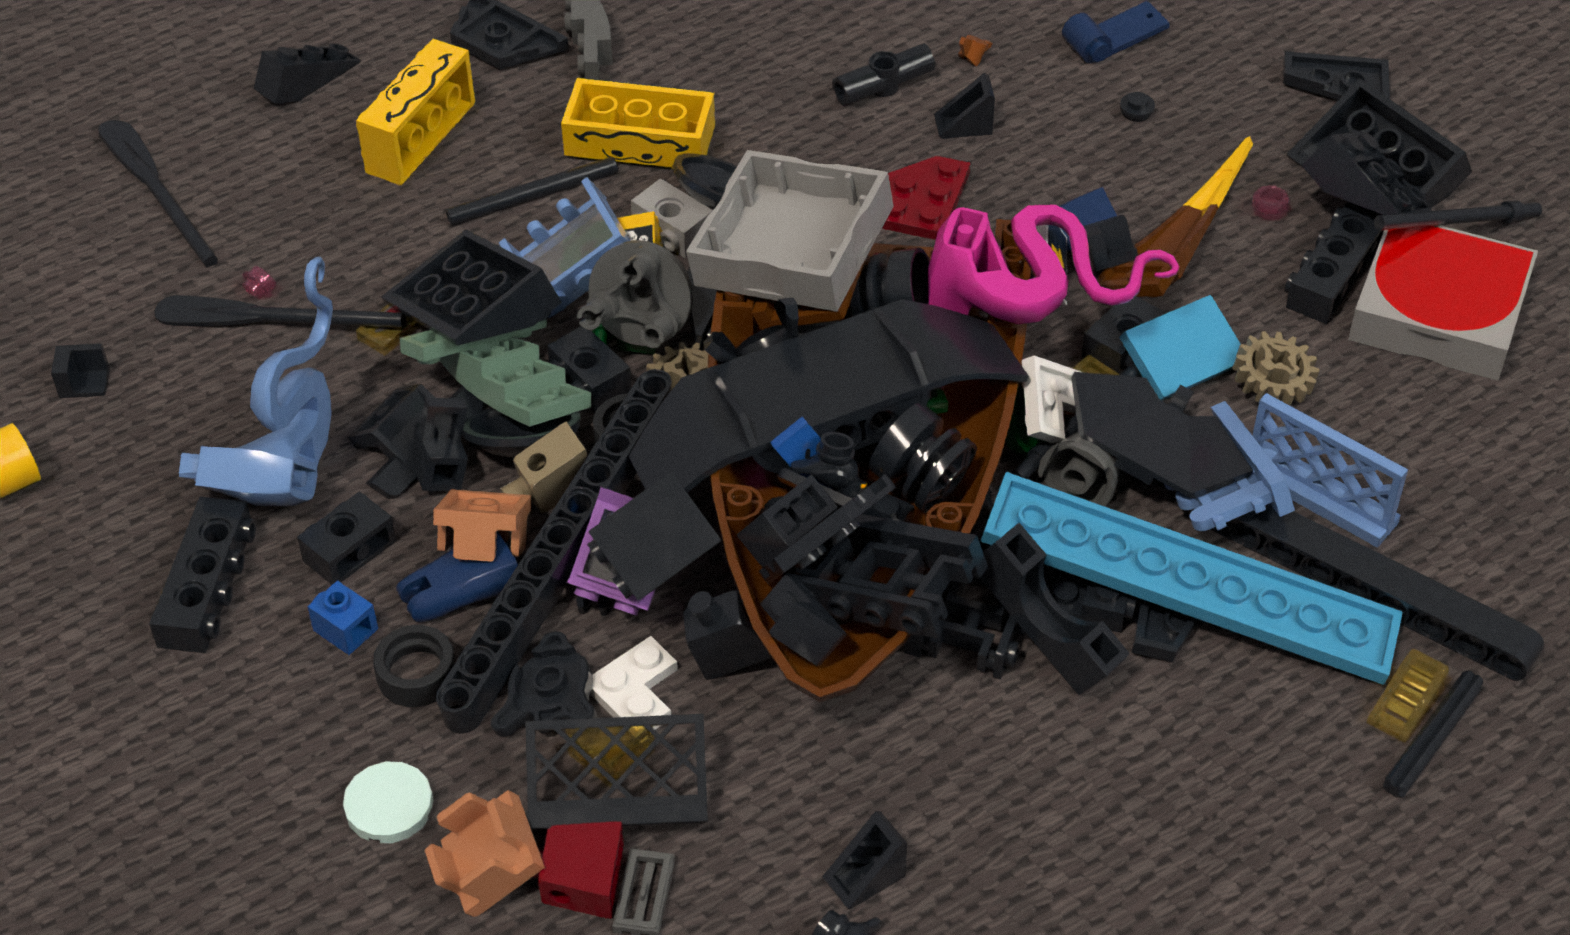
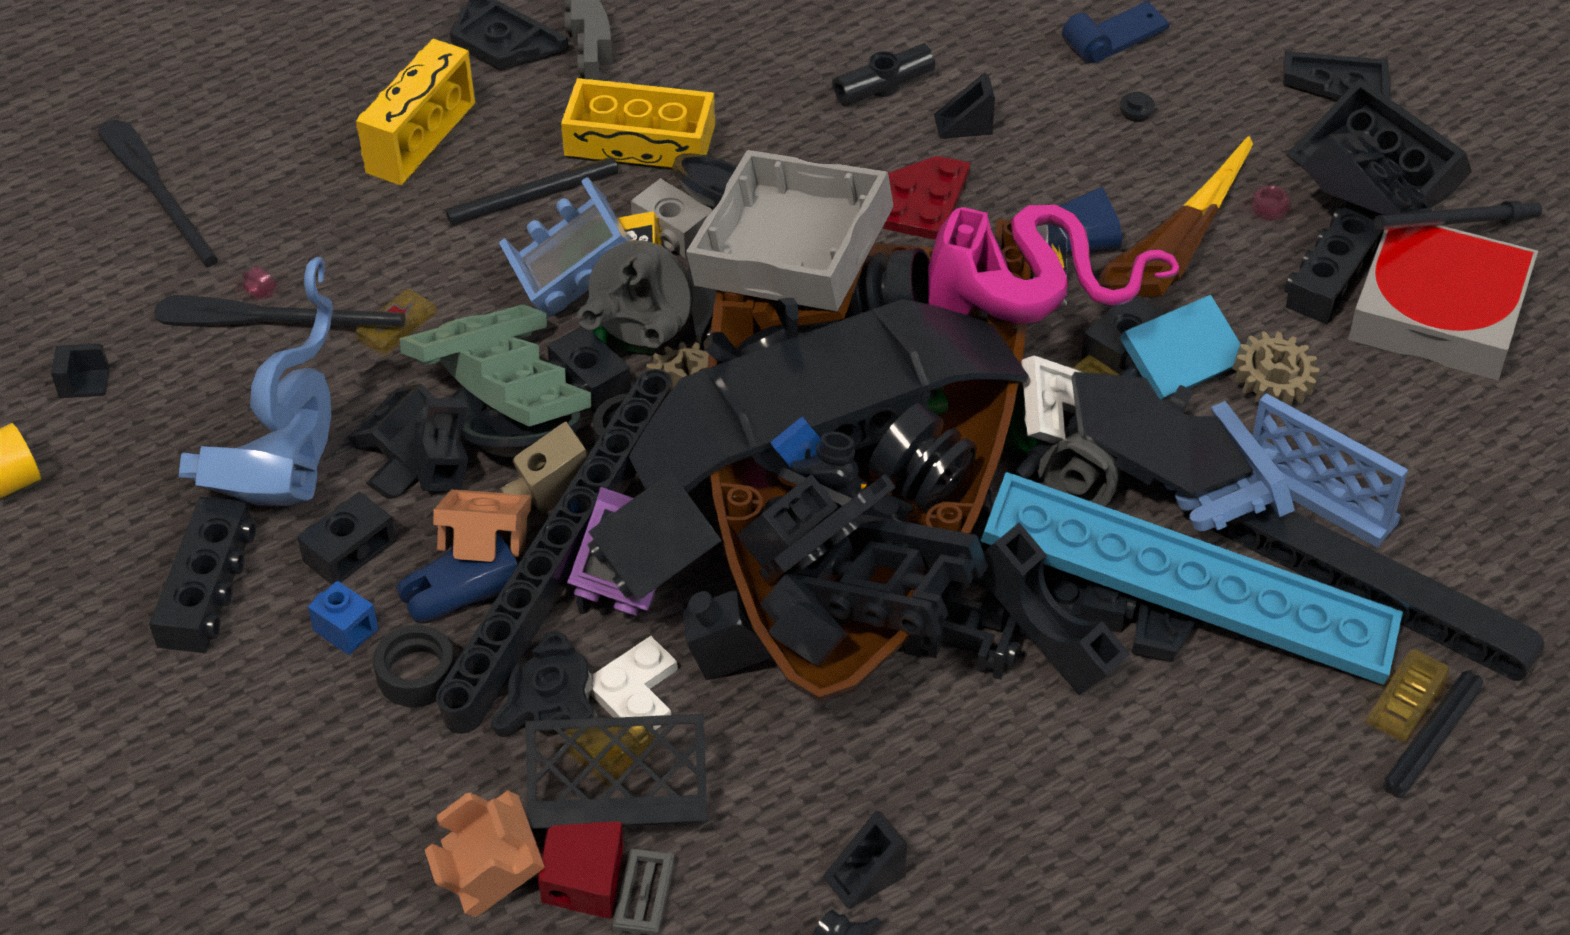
black slope [253,43,361,104] -> none
light aqua tile [343,762,433,843] -> none
black slope [381,229,562,346] -> none
dark orange piece [958,35,993,66] -> none
black panel [1084,215,1138,271] -> none

